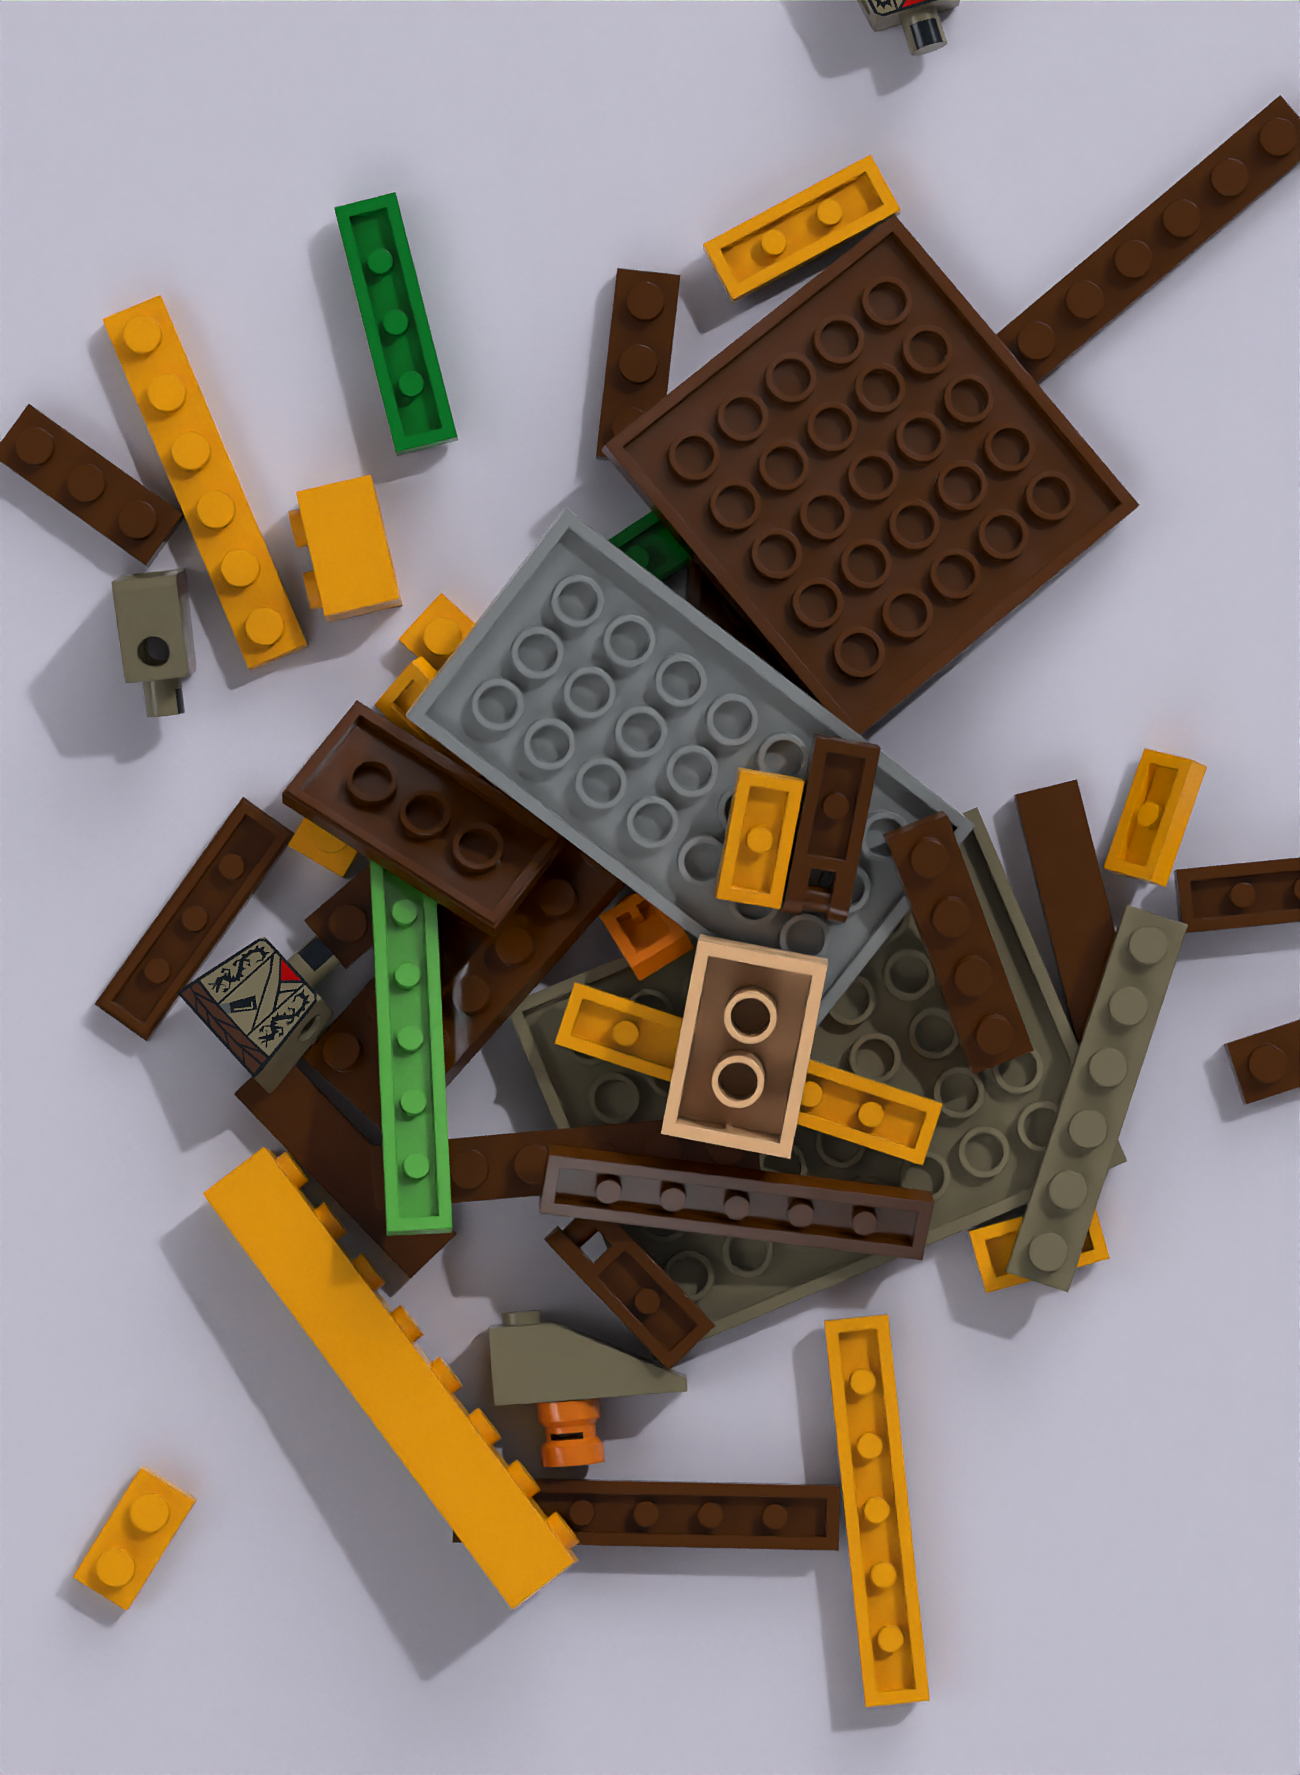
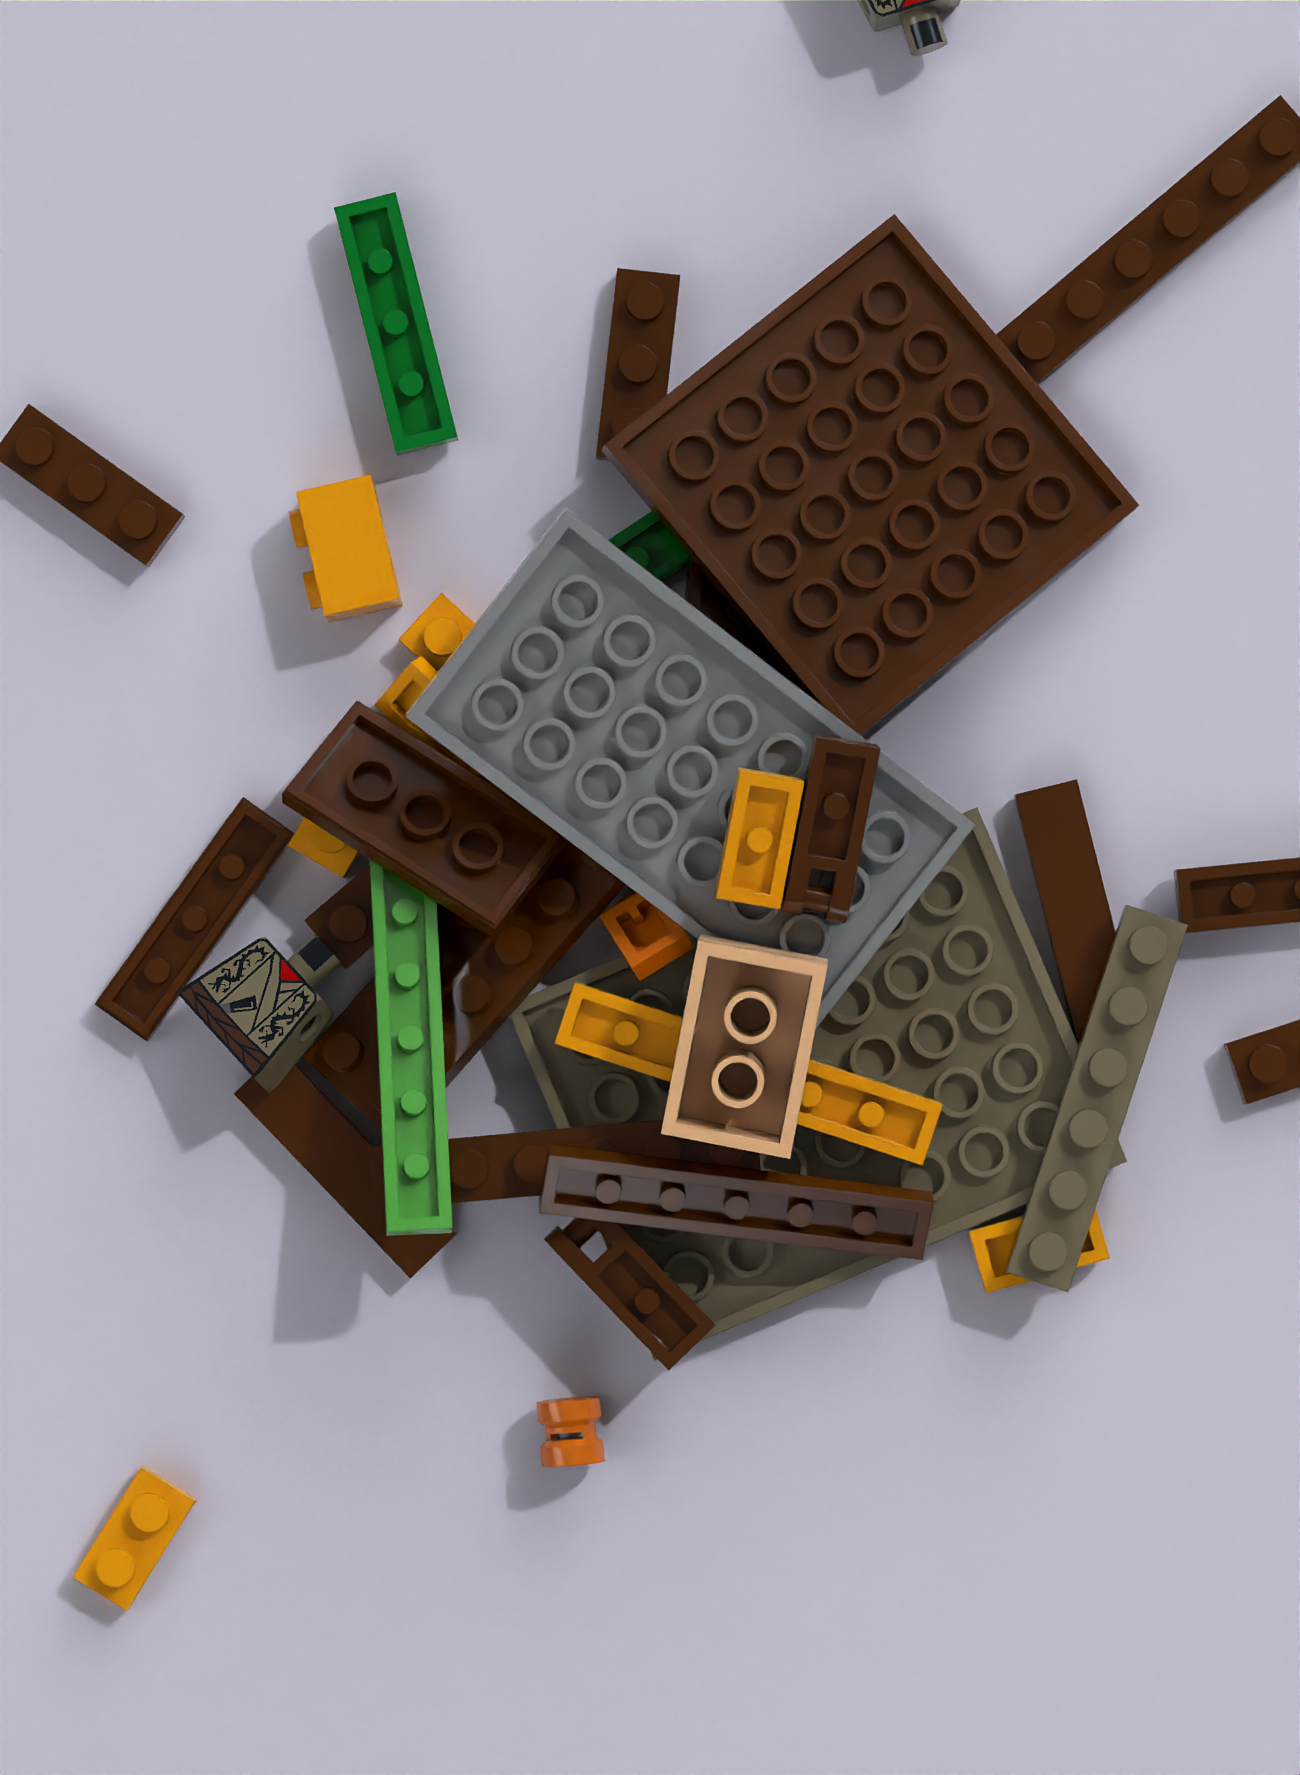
light orange plate [102,295,309,671] -> none
dark tan torso [111,568,196,717] -> none
light orange brick [202,1147,579,1609] -> none
reddish brown plate [452,1478,840,1551] -> none
dark tan slope [488,1310,687,1406] -> none
light orange plate [703,154,901,304] -> none
light orange plate [823,1313,930,1707] -> none
reddish brown plate [882,811,1034,1074] -> none
light orange plate [1103,748,1207,888] -> none

